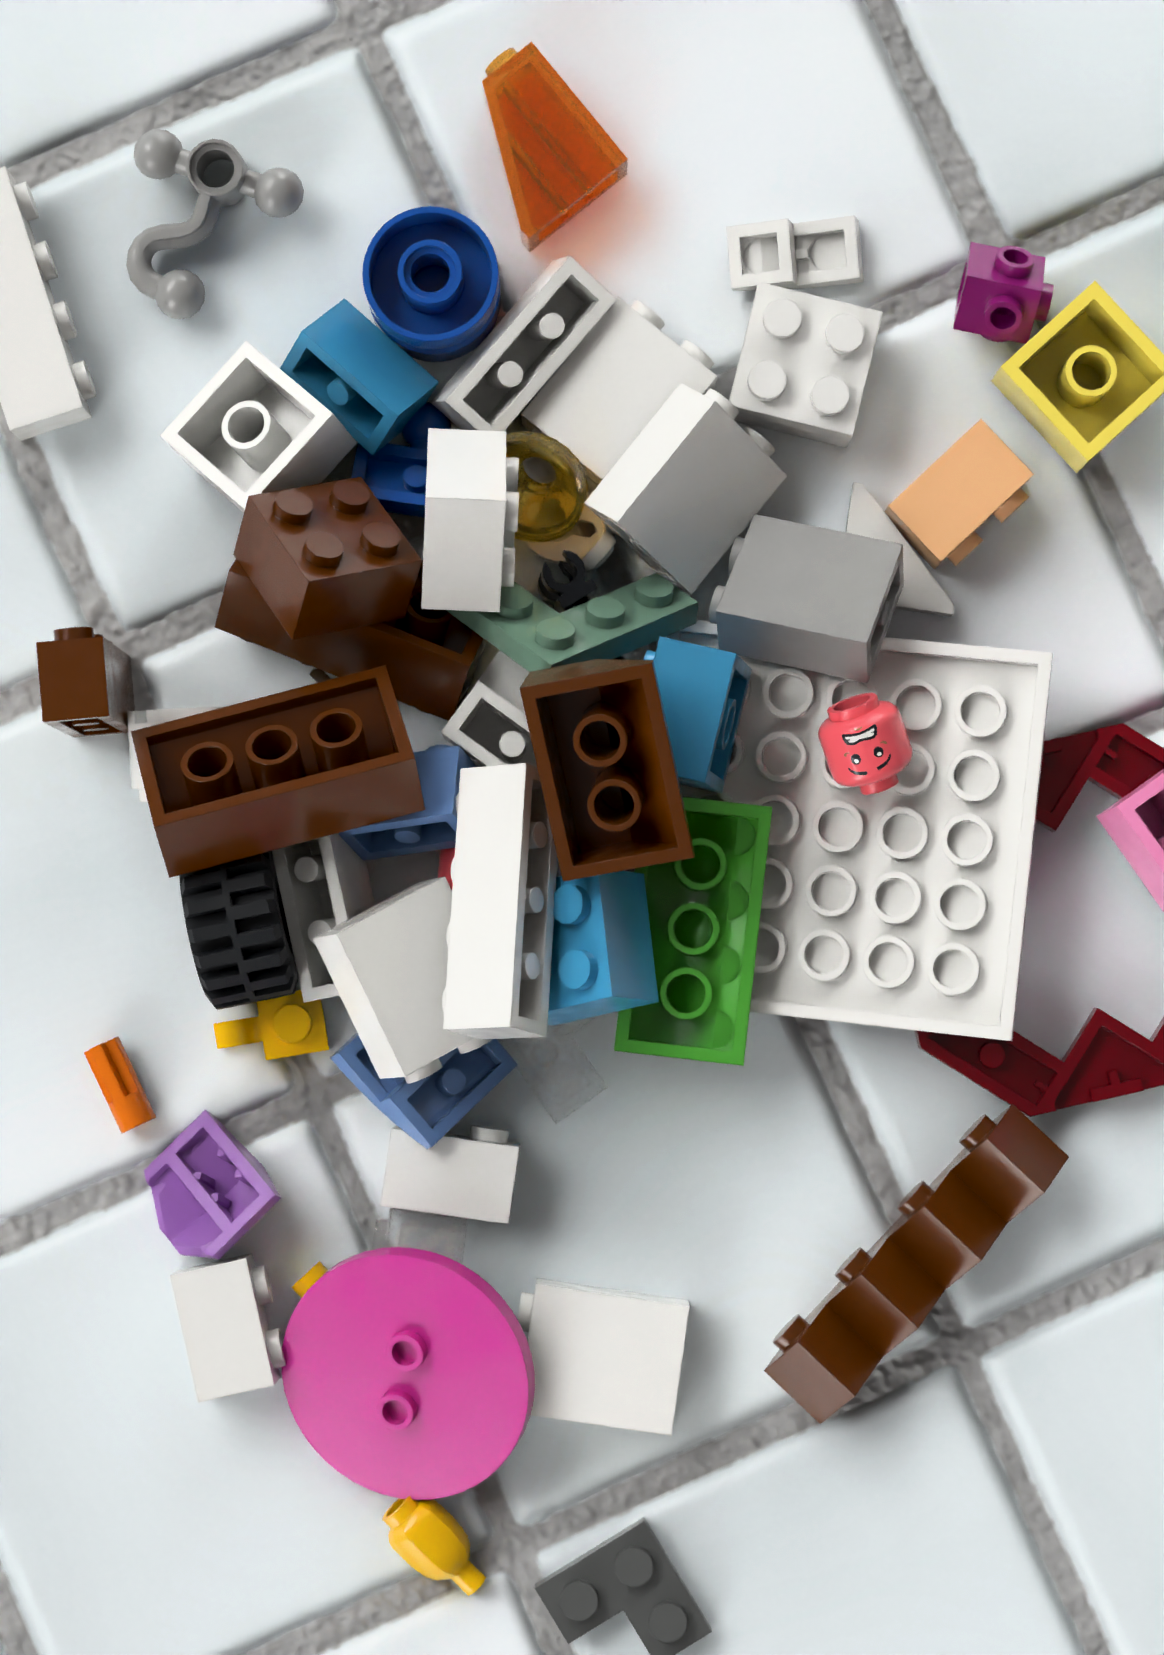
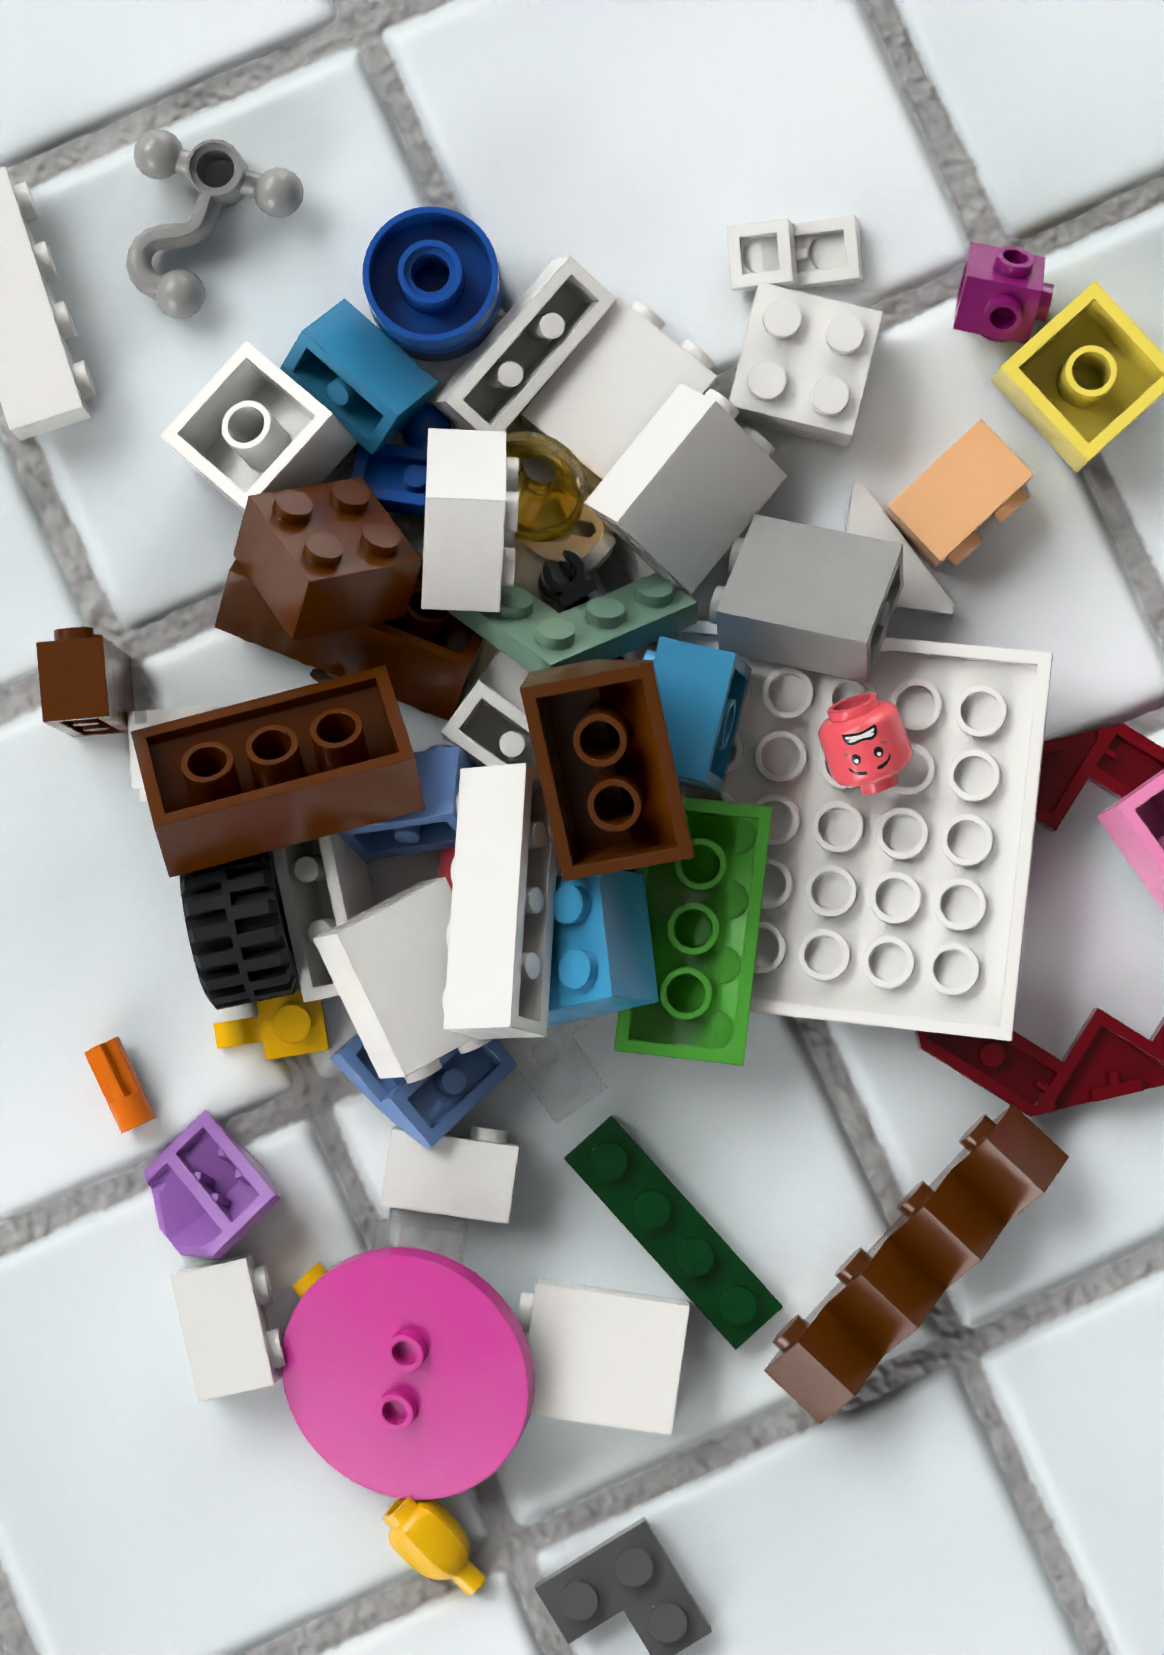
clear orange slope [482,41,628,252] -> none
none -> dark green plate [564,1115,783,1350]

